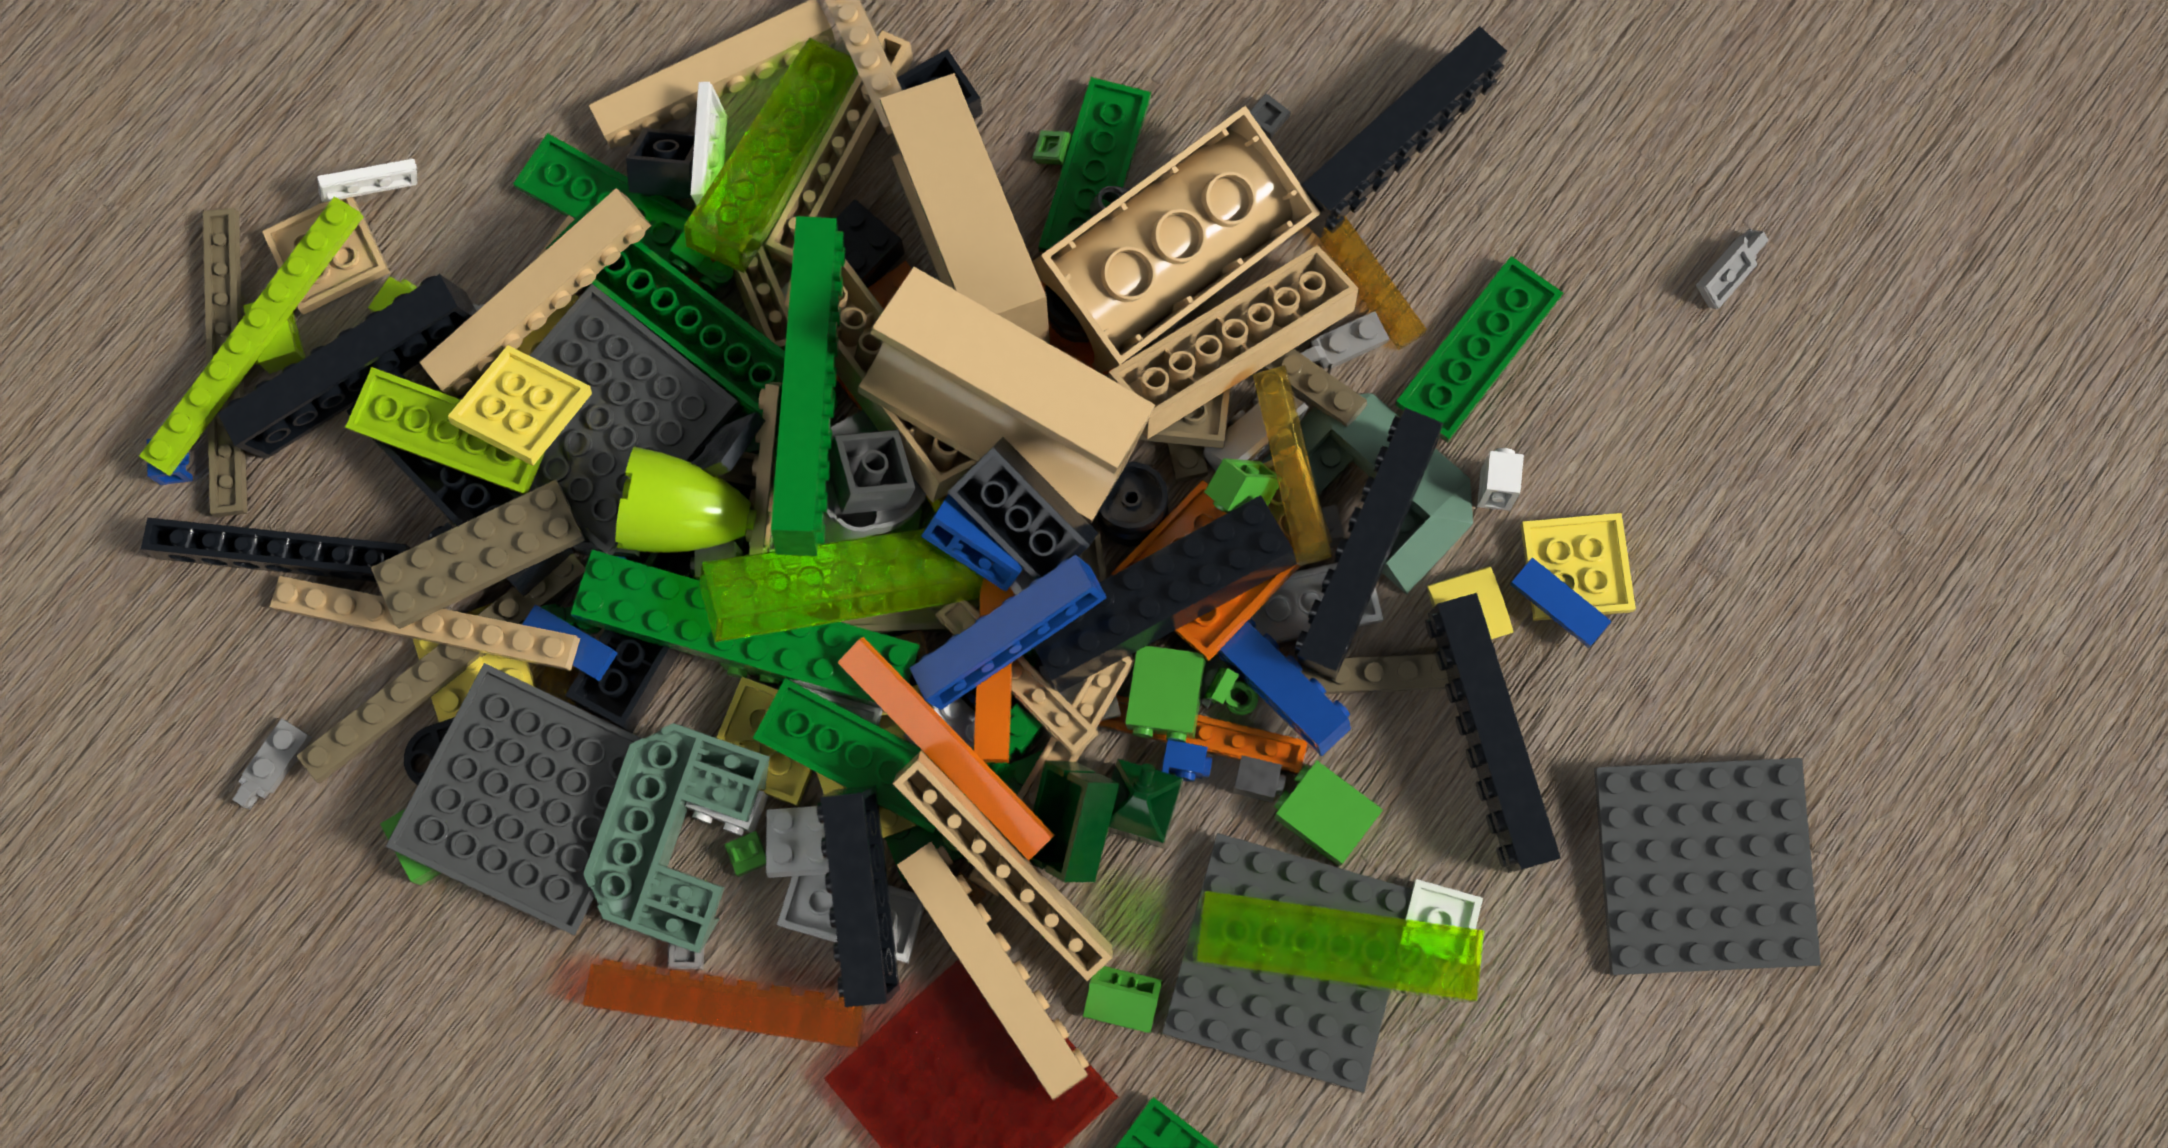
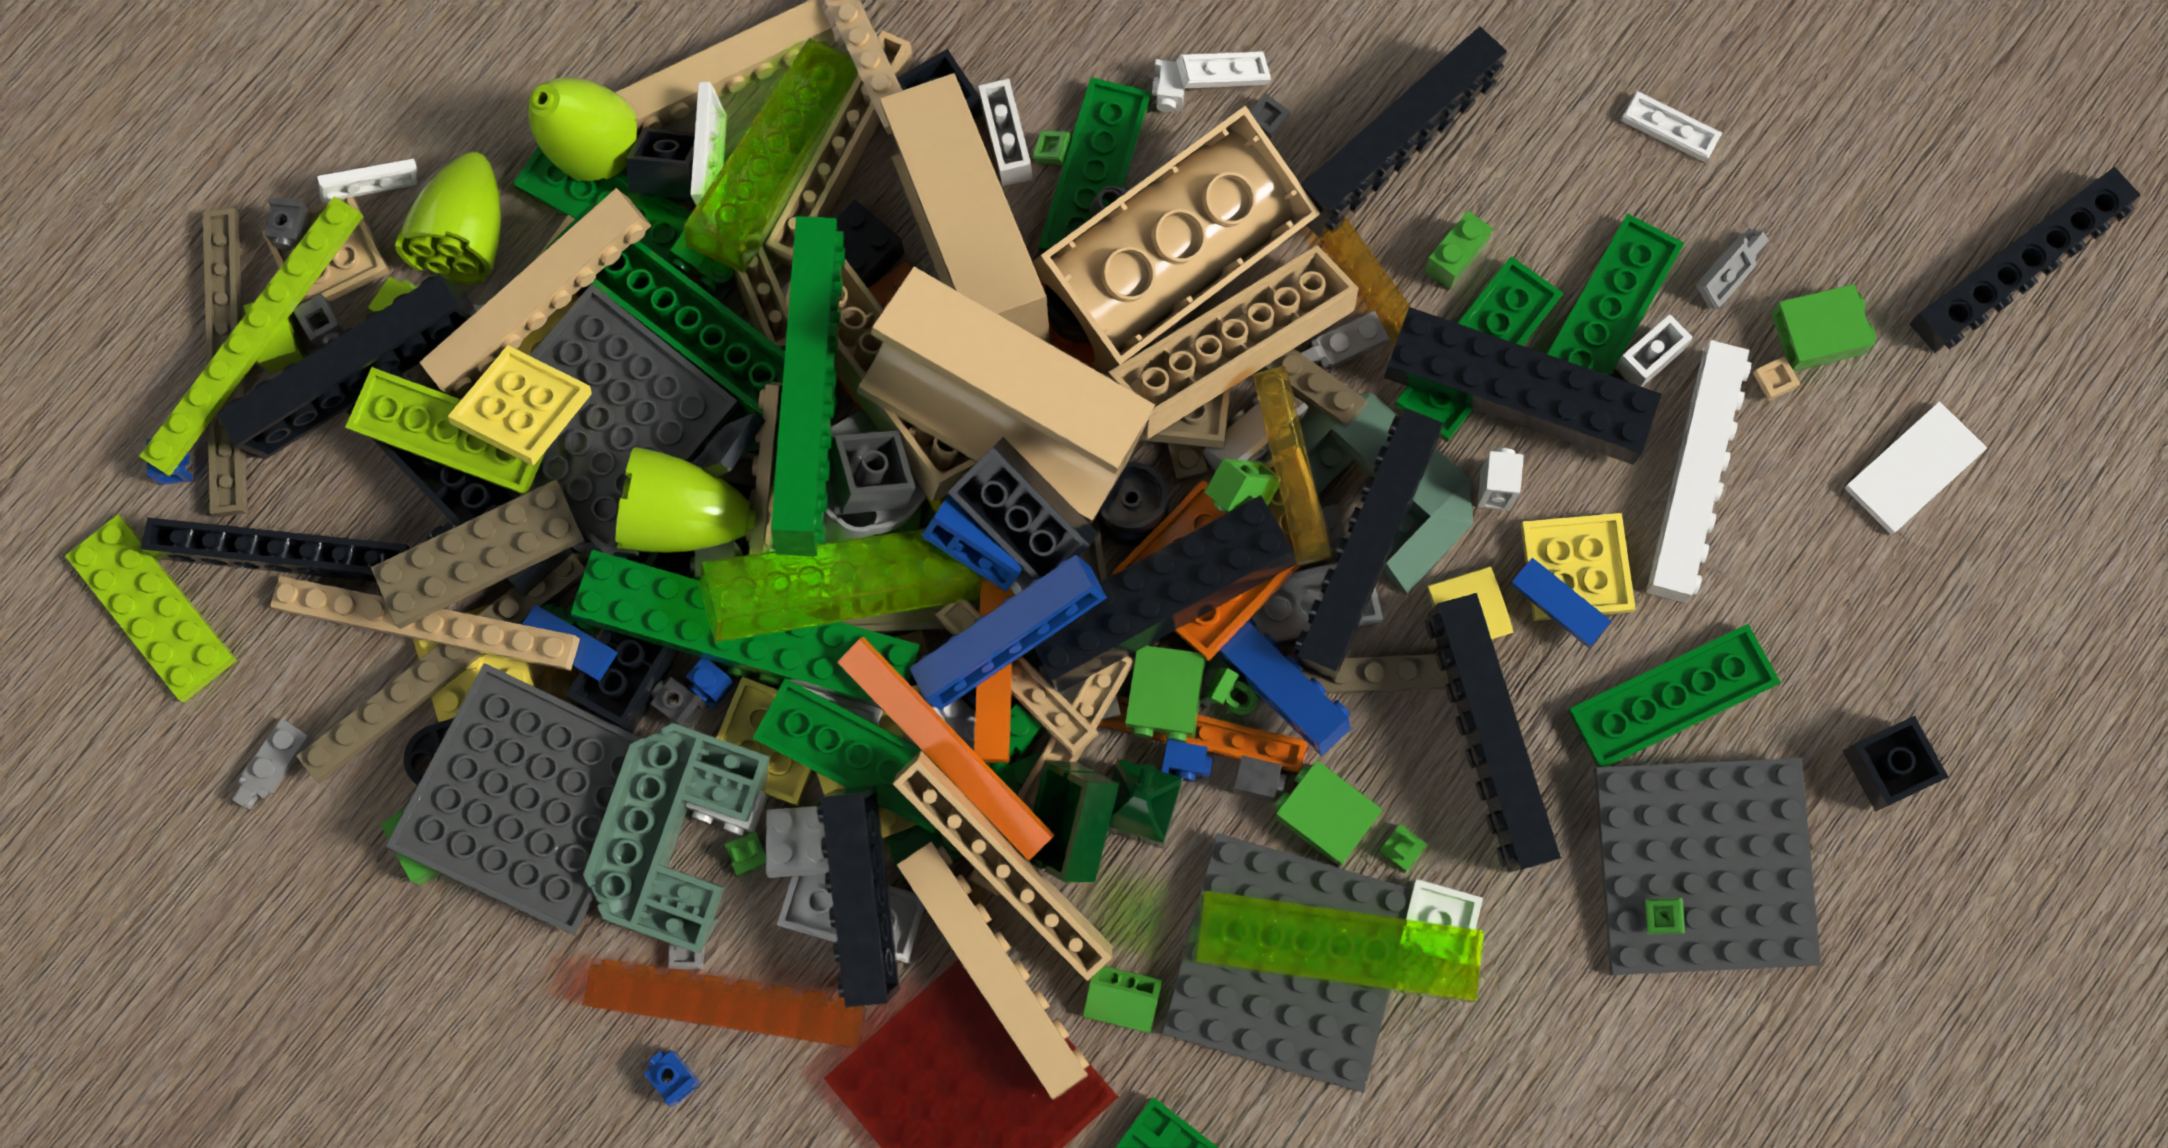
none -> lime plate [65,514,237,703]
none -> flat silver brick [264,197,312,250]
none -> flat silver brick [294,294,345,347]
none -> lime cylinder [395,152,501,285]
none -> lime cylinder [527,77,638,182]
none -> blue brick [644,1050,702,1107]
none -> flat silver brick [650,677,707,728]
none -> blue brick [686,657,735,709]
none -> white brick [978,79,1033,187]
none -> white brick [1152,59,1185,112]
none -> white tile [1176,52,1271,88]
none -> bright green tile [1378,823,1428,873]
none -> black brick [1384,307,1662,465]
none -> bright green brick [1424,210,1494,290]
none -> green plate [1547,213,1685,376]
none -> green plate [1567,624,1781,767]
none -> white brick [1615,314,1693,387]
none -> white tile [1620,91,1722,163]
none -> bright green tile [1645,898,1685,934]
none -> white brick [1646,340,1752,603]
none -> tan plate [1753,356,1800,401]
none -> bright green brick [1771,284,1876,372]
none -> black brick [1842,716,1949,812]
none -> white tile [1844,401,1987,535]
none -> black brick [1909,166,2141,353]

